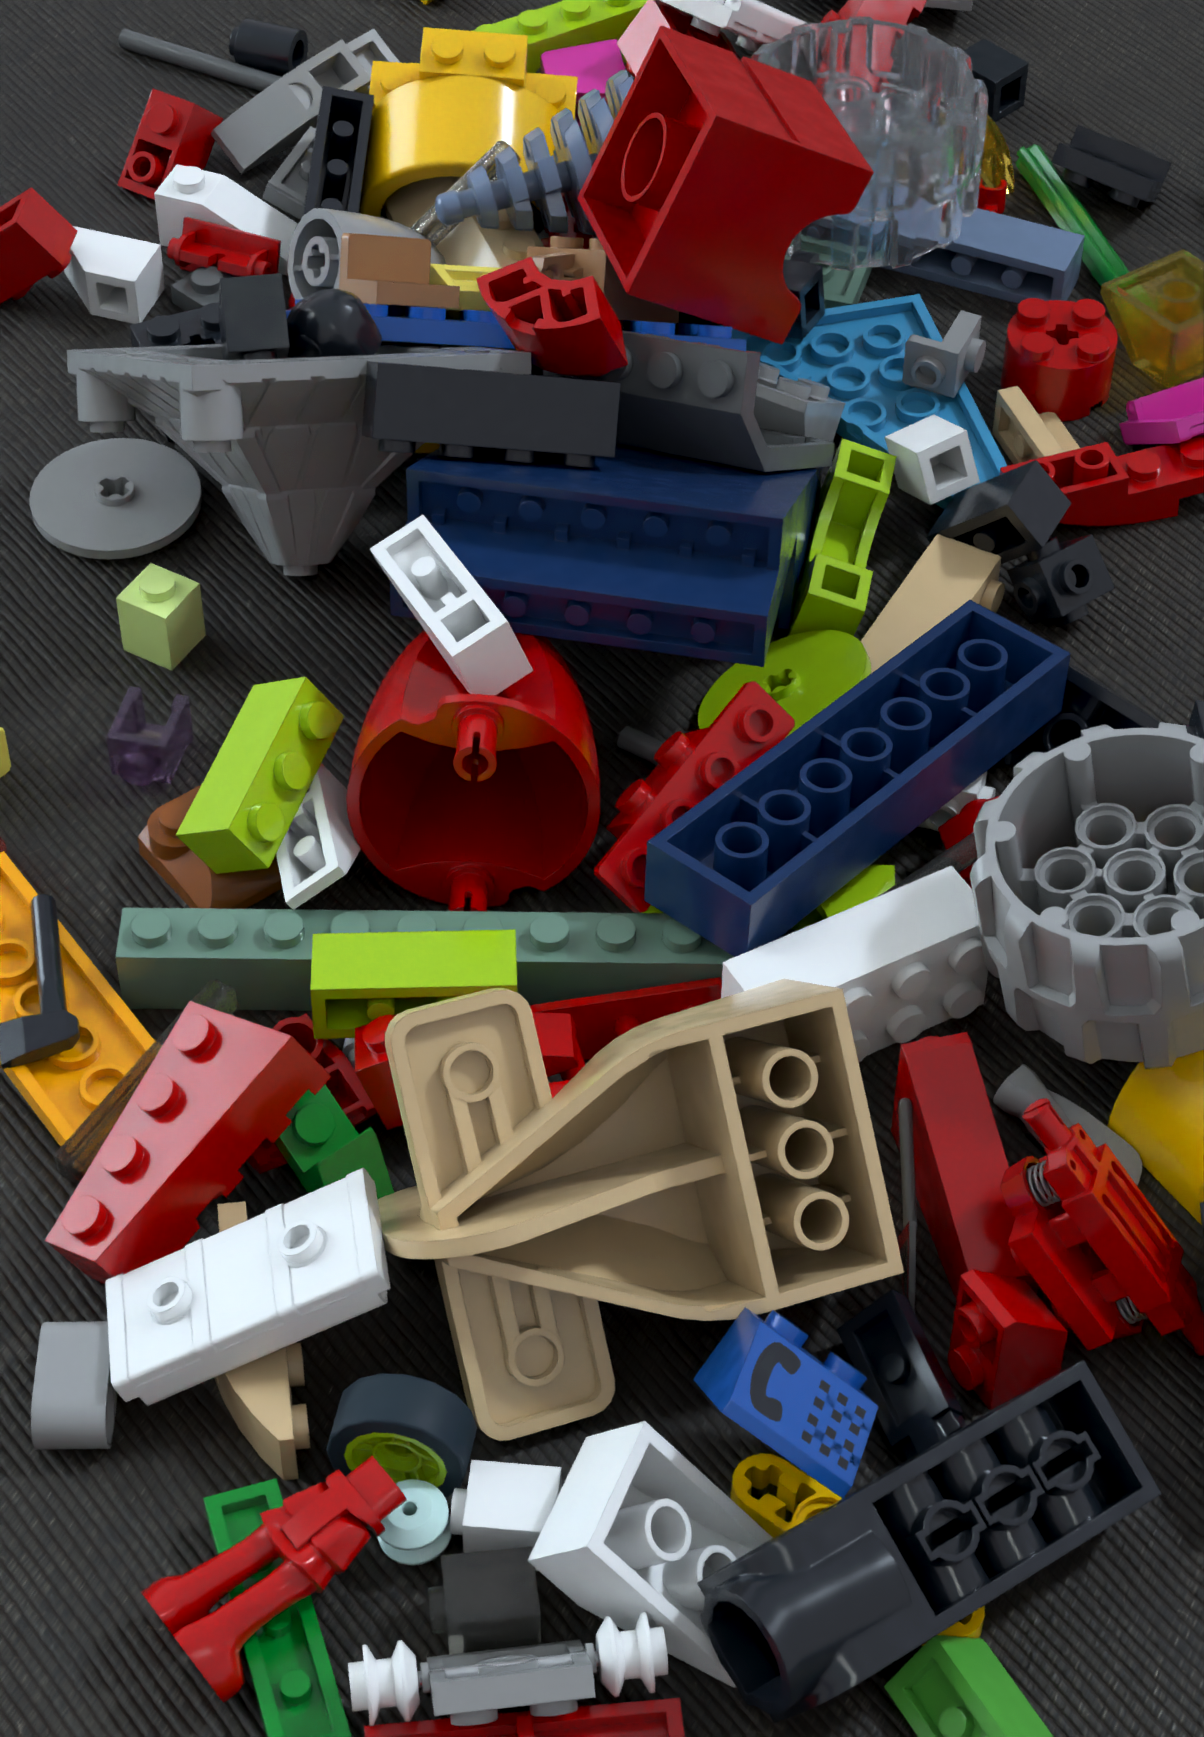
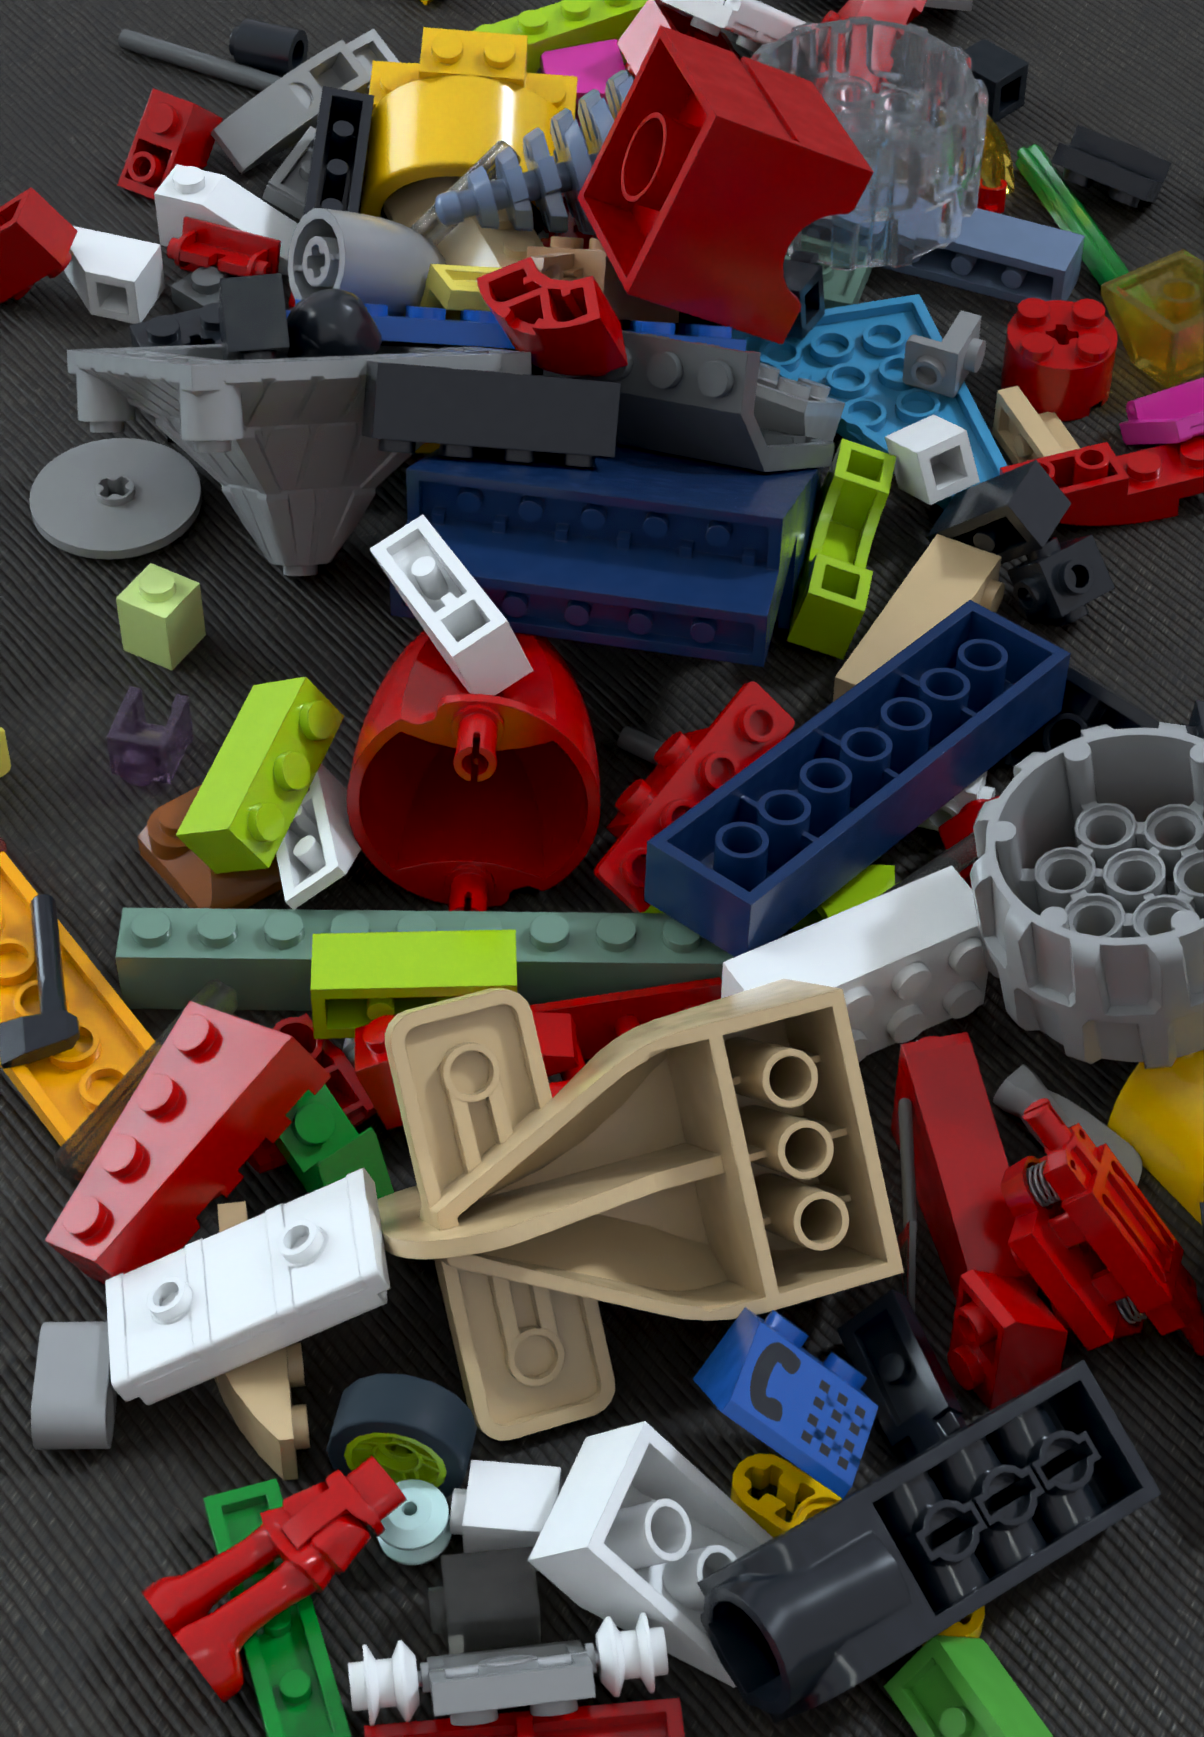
medium nougat panel [339,233,460,309] -> none
lime piece [698,630,871,738] -> none

